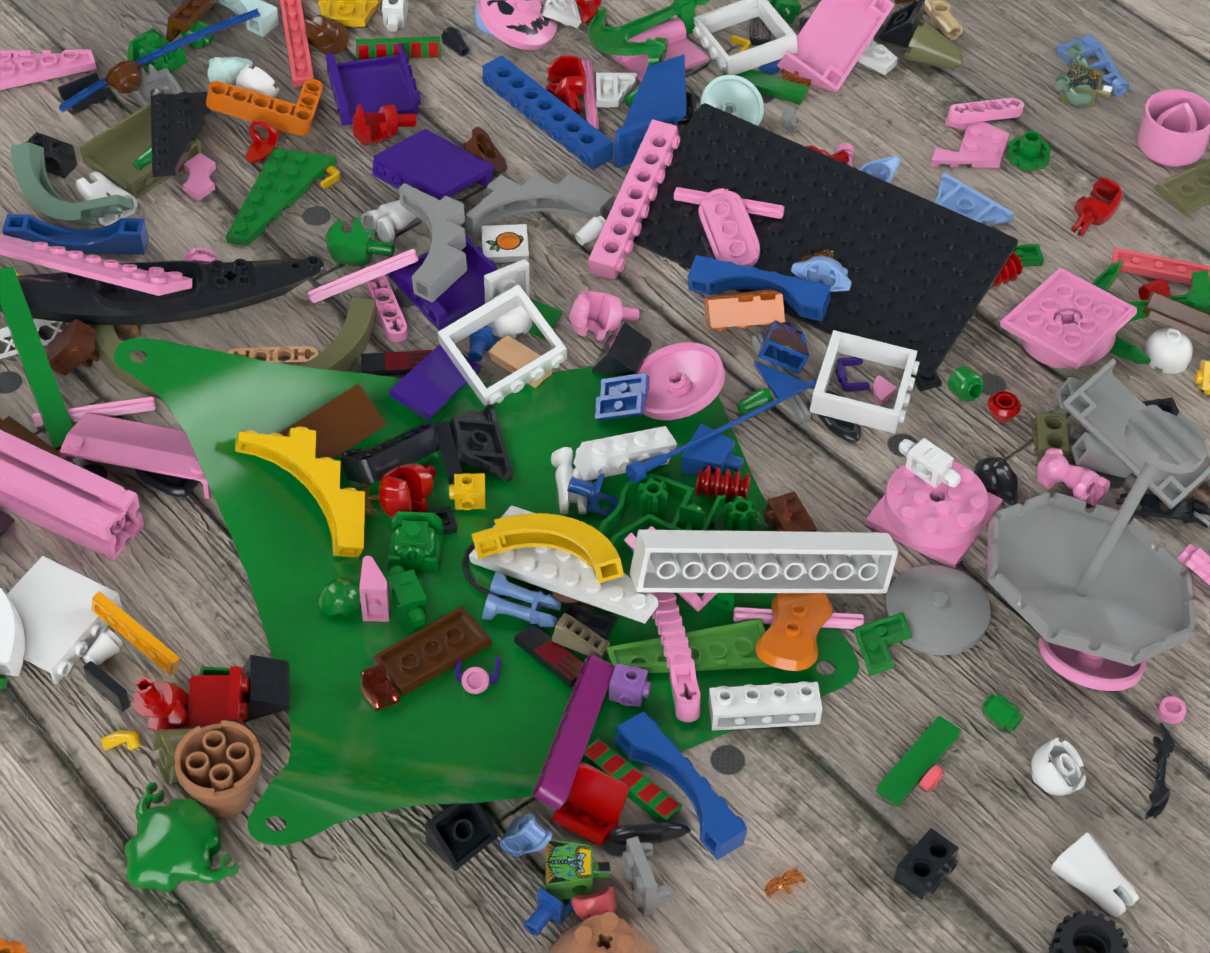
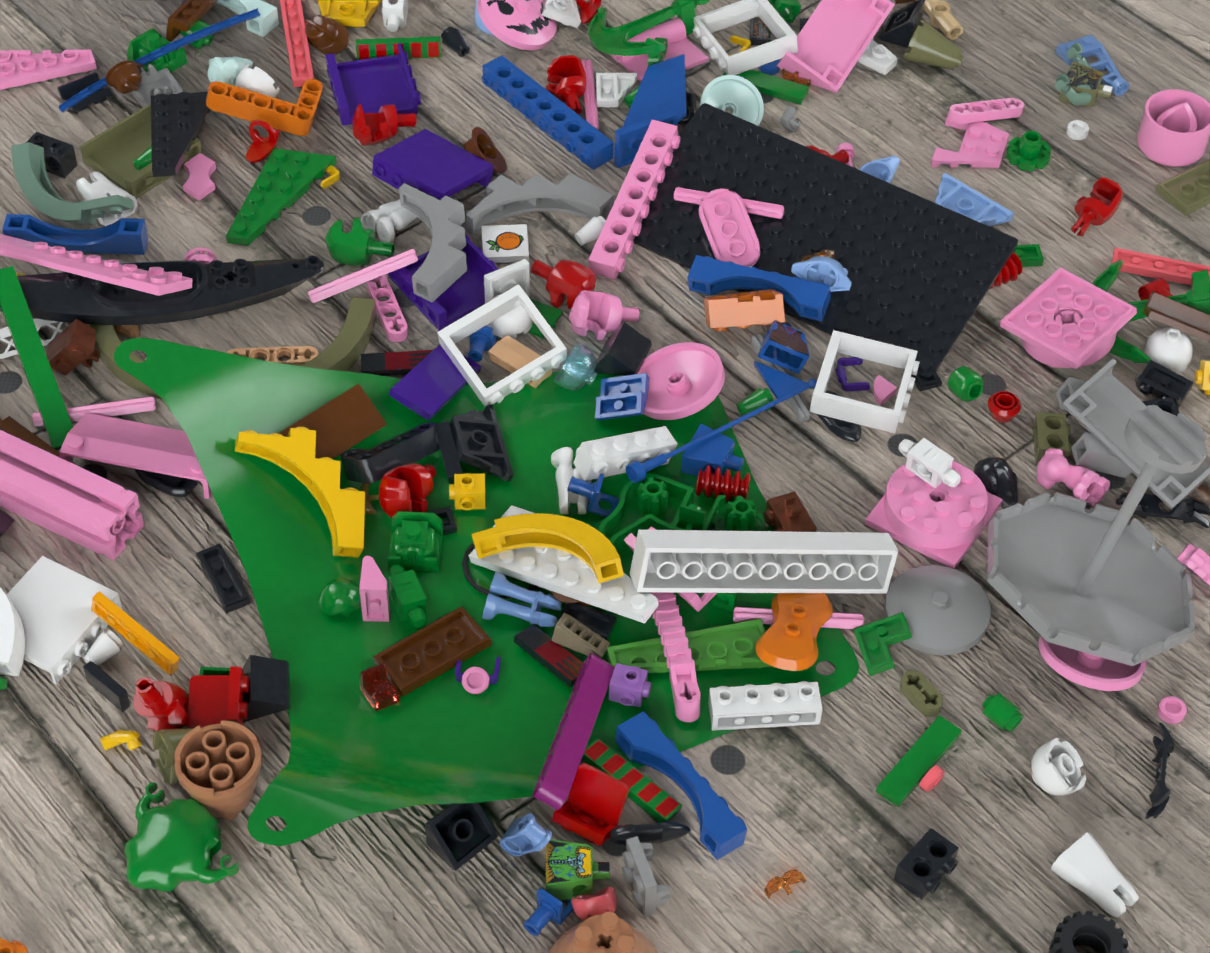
none -> black tile [196,544,251,614]
none -> red piece [531,259,596,309]
none -> clear light blue cylinder [553,341,598,391]
none -> olive beam [900,671,943,716]
none -> white tile [1066,120,1089,140]
none -> black bracket [1135,360,1194,409]

